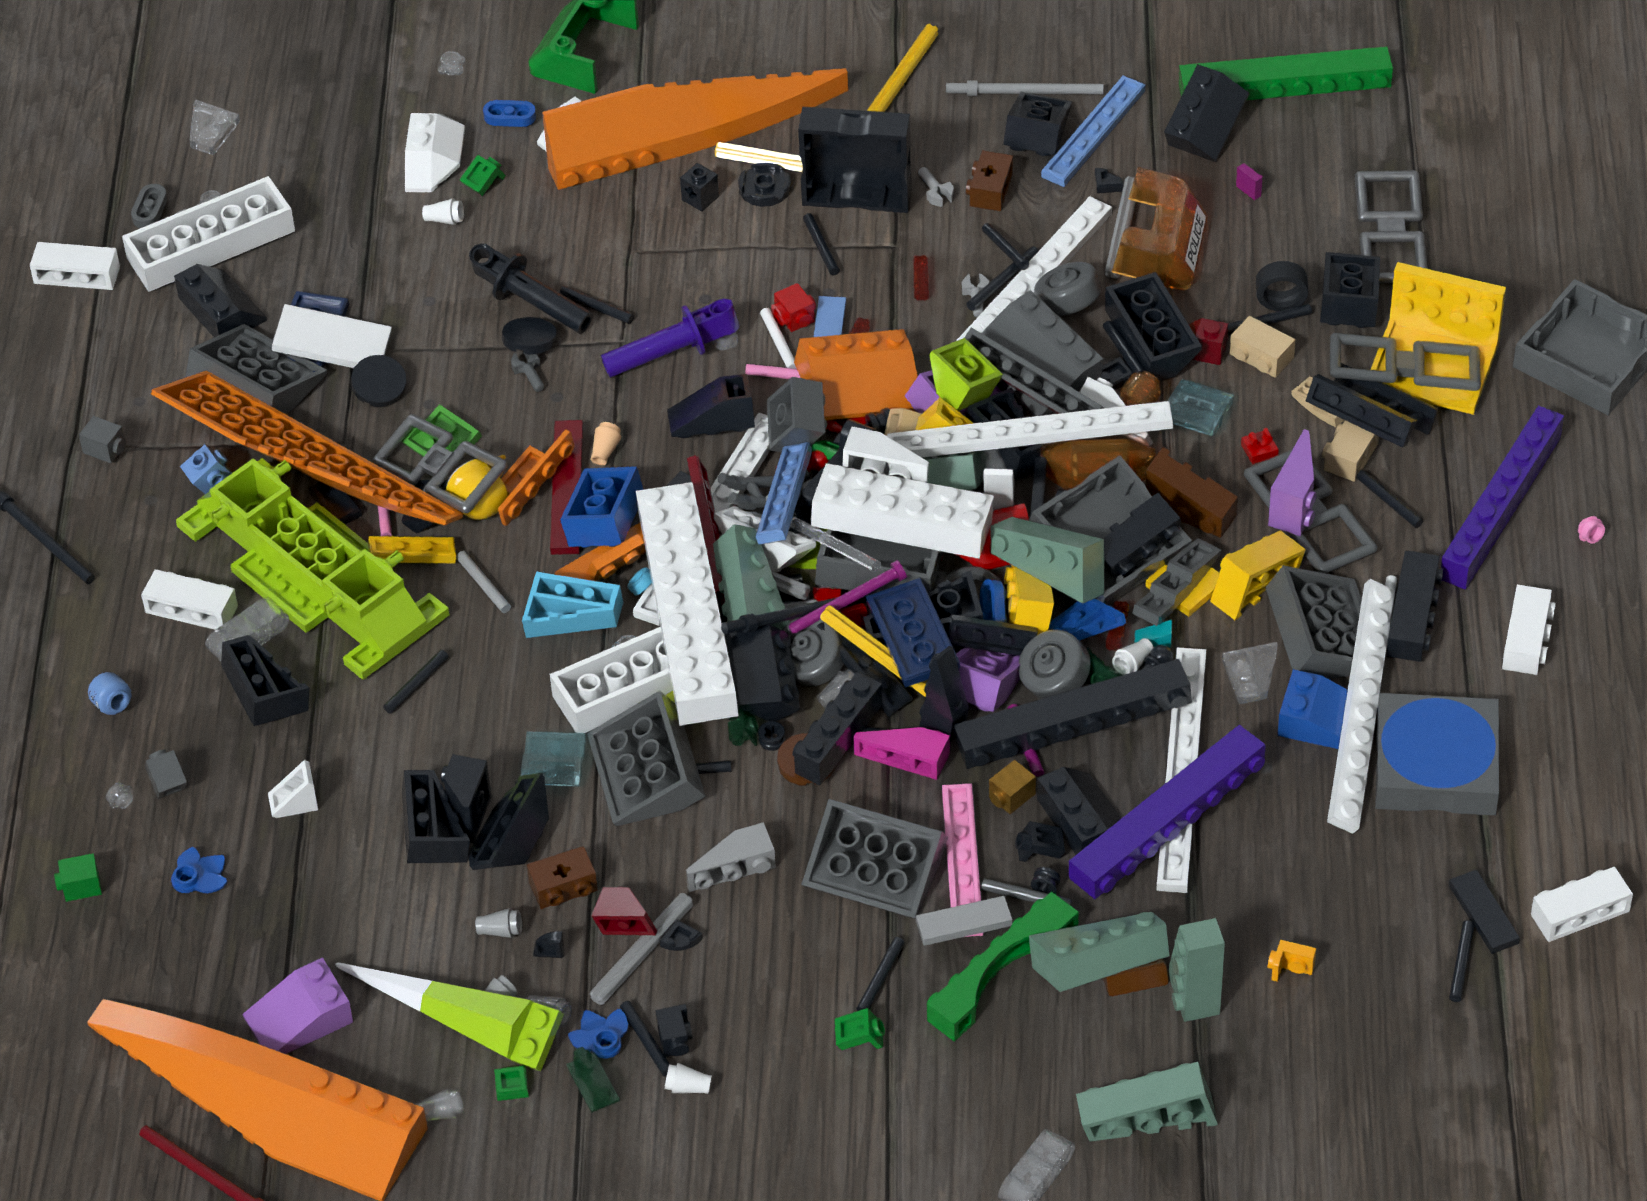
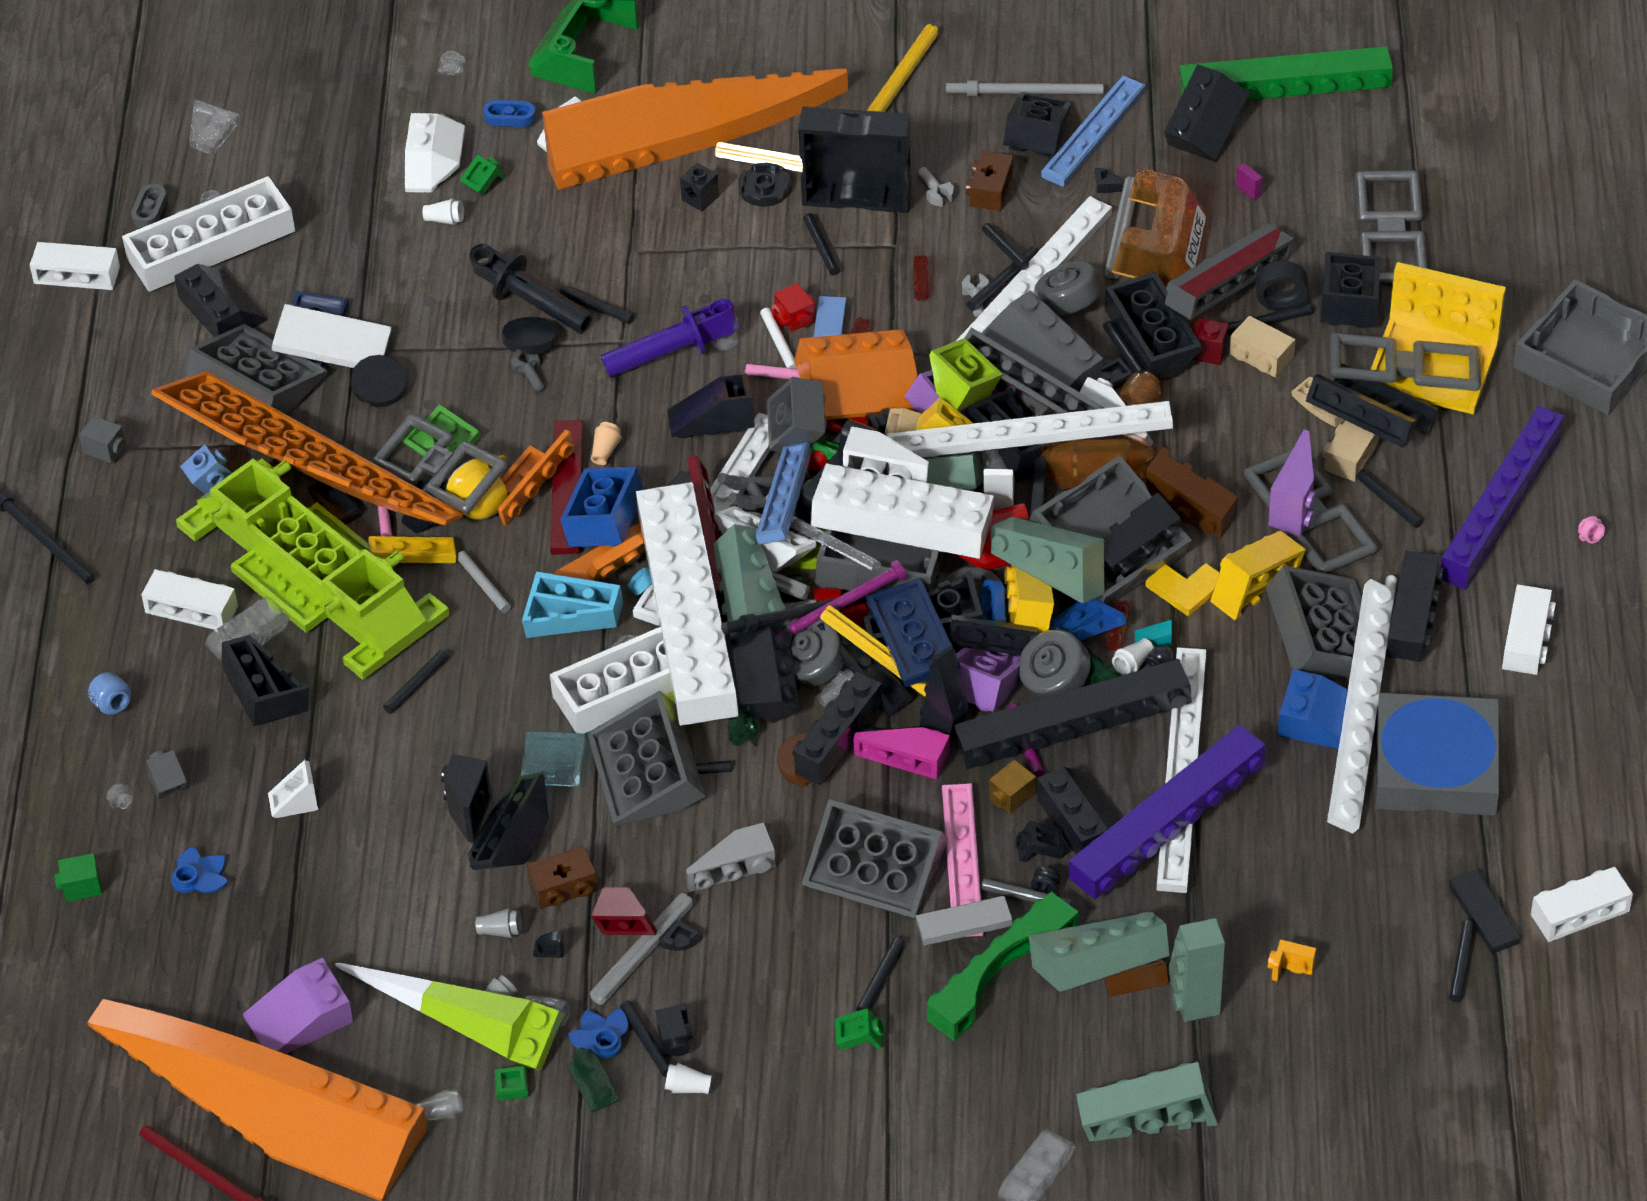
black wedge [402,770,470,863] -> none
black bush [758,721,785,751] -> none
dark grey slope [1132,538,1222,626] -> none
clear light blue slope [1168,379,1234,436] -> none
clear wing [1222,642,1278,705] -> none
red tile [1241,428,1279,464] -> none
none -> dark grey brick [1165,223,1294,320]

